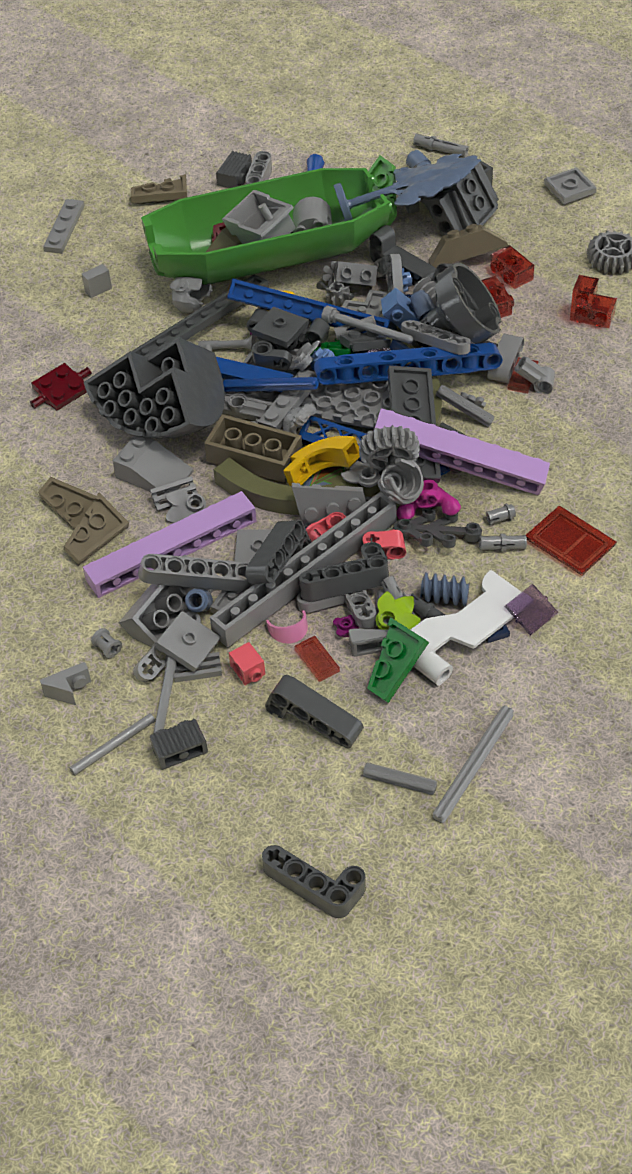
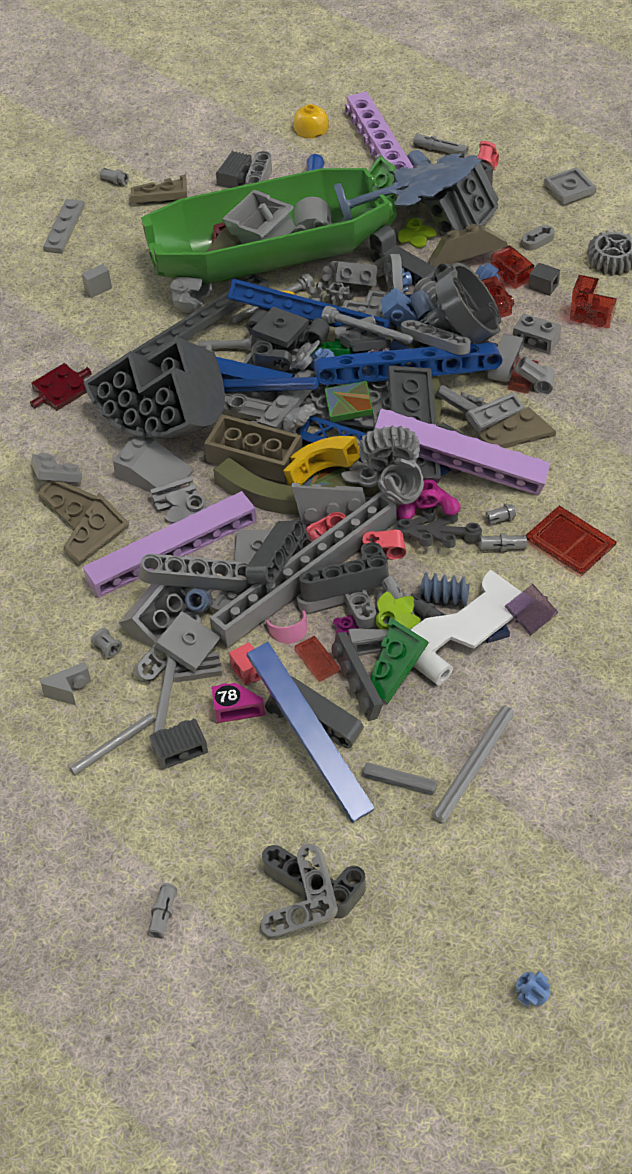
none -> light grey plate [31,453,82,483]
none -> light grey pin [100,168,129,185]
none -> light grey pin [147,883,177,939]
none -> dark pink slope [211,683,265,723]
none -> light grey piece [231,273,315,324]
none -> tile [246,642,375,823]
none -> light grey beam [261,844,338,937]
none -> yellow cylinder [293,104,329,139]
none -> light grey plate [306,281,323,302]
none -> tile [325,381,373,422]
none -> dark grey plate [331,632,383,721]
none -> lavender brick [345,91,413,182]
none -> lime plate [398,218,436,248]
none -> light grey tile [465,392,525,432]
none -> medium blue gear [475,262,500,287]
none -> coral piece [477,141,499,170]
none -> dark tan wing [478,407,556,448]
none -> light grey brick [513,313,561,355]
none -> medium blue gear [516,971,551,1007]
none -> light grey beam [522,225,555,251]
none -> dark grey panel [529,263,560,296]

